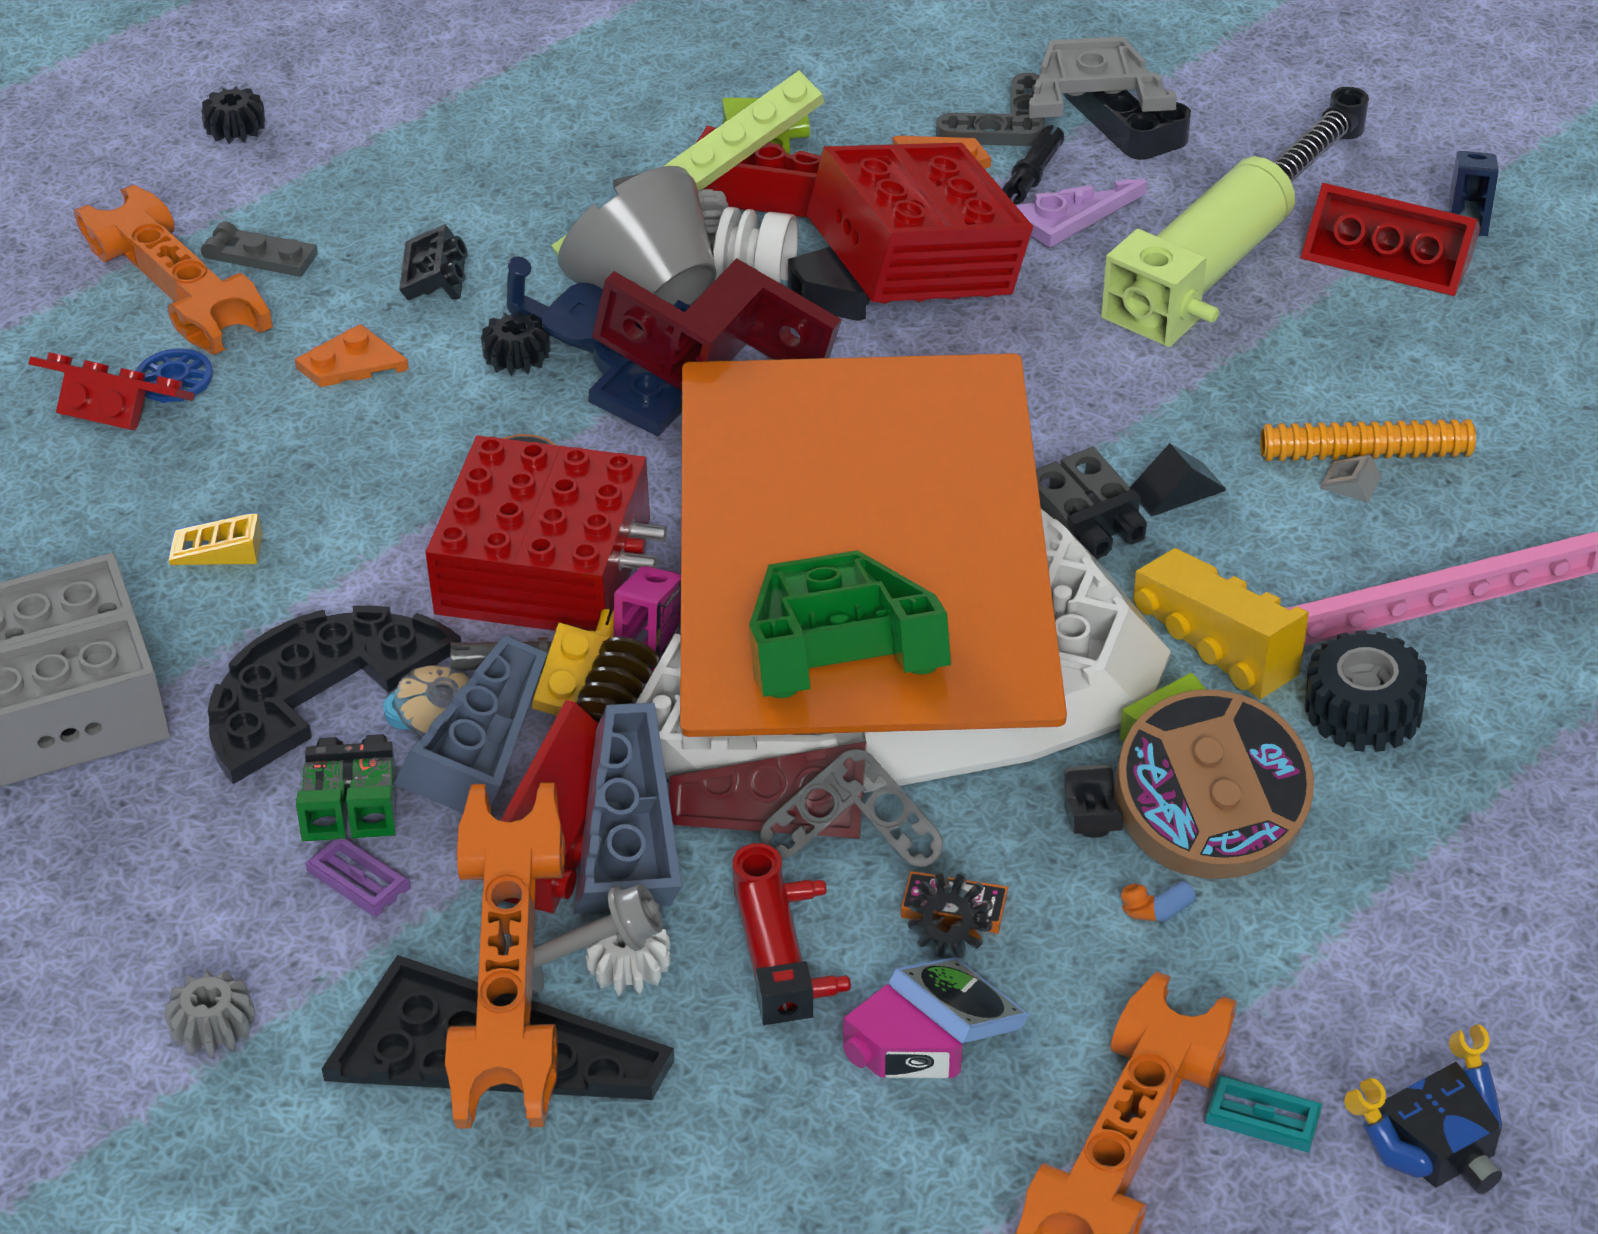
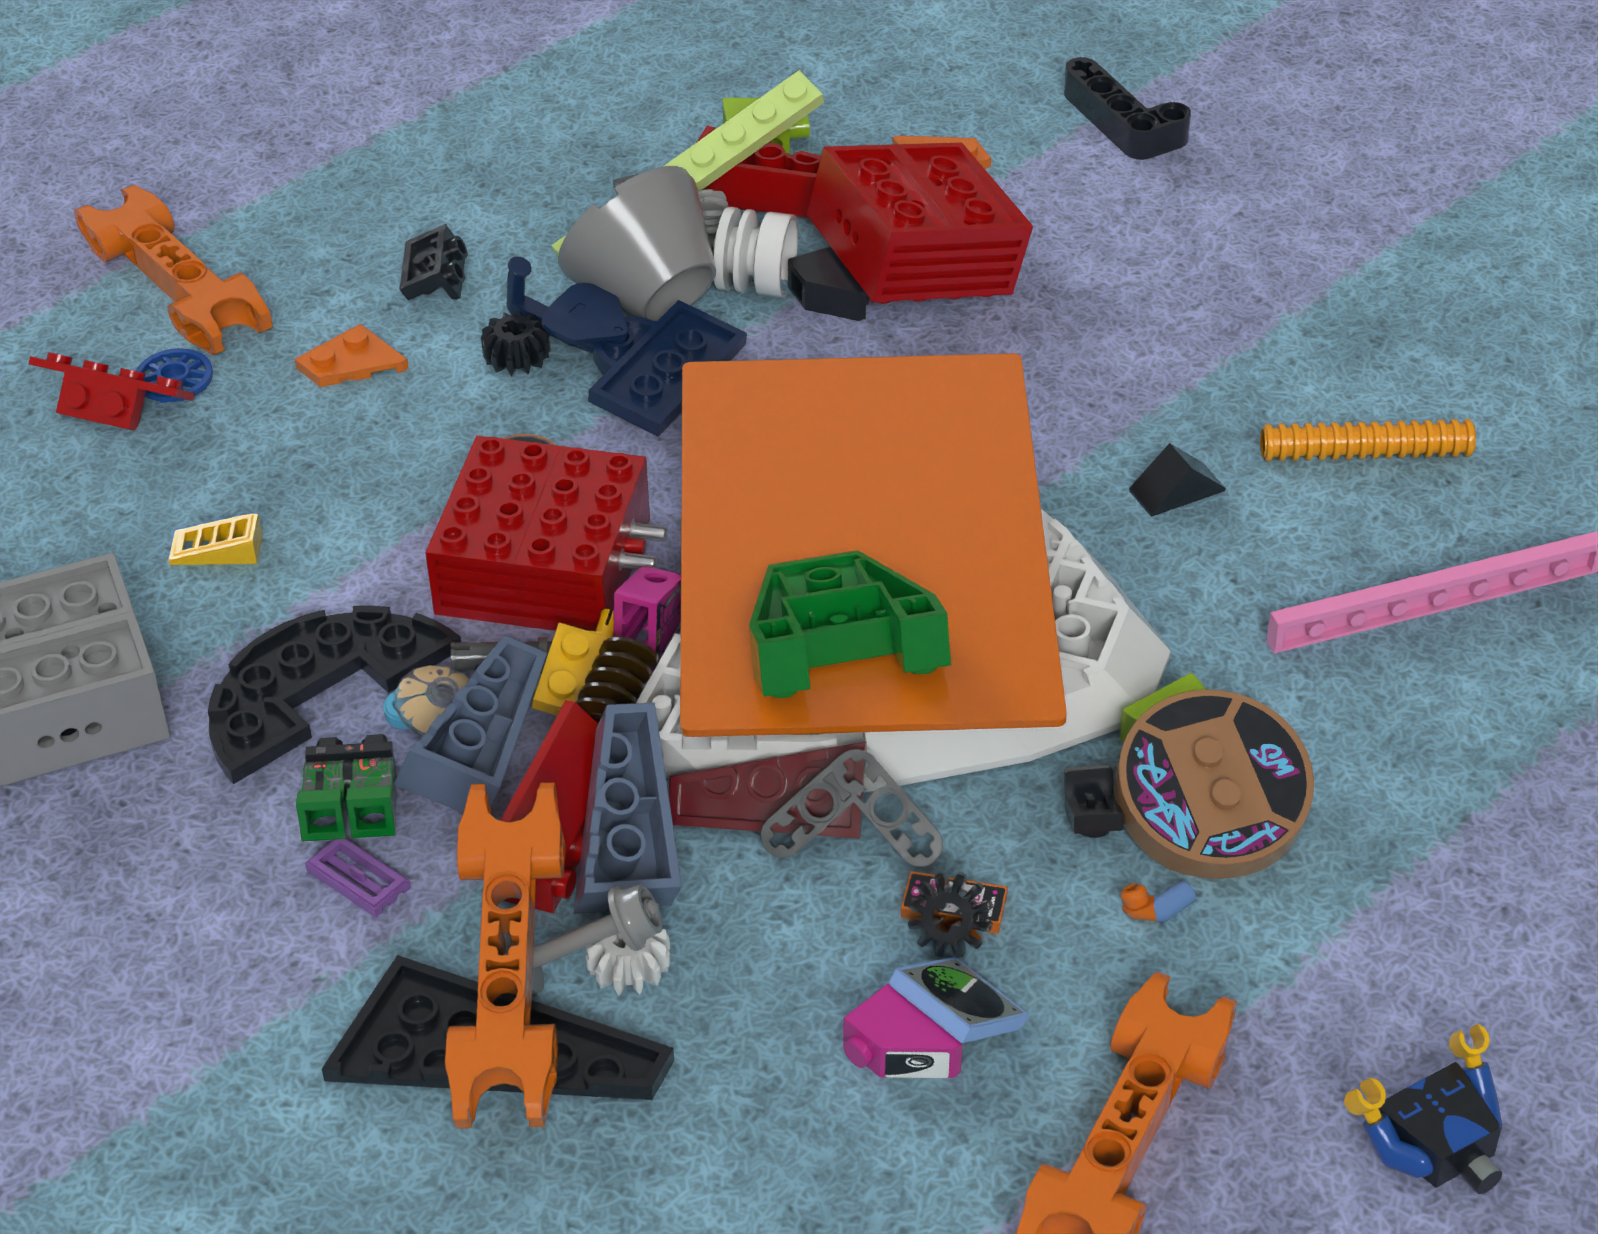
light grey gear [164,969,255,1058] -> none
black gear [201,86,265,144] -> none
dark grey plate [201,222,318,277] -> none
dark red bracket [592,258,842,391] -> none
red piece [733,843,851,1026] -> none
dark grey beam [936,73,1045,146] -> none
black pin [1002,125,1065,204] -> none
lavender wing [1016,178,1147,248] -> none
light grey wing [1028,36,1177,118] -> none
hips [1036,446,1147,560] -> none
yellowish green piece [1101,87,1369,347] -> none
yellow wedge [1133,548,1309,699] -> none
teal tile [1205,1075,1323,1153] -> none
red slope [1300,182,1481,296] -> none
black wheel [1305,630,1428,752] -> none
light grey slope [1319,455,1381,502] -> none
dark blue torso [1449,151,1499,236] -> none

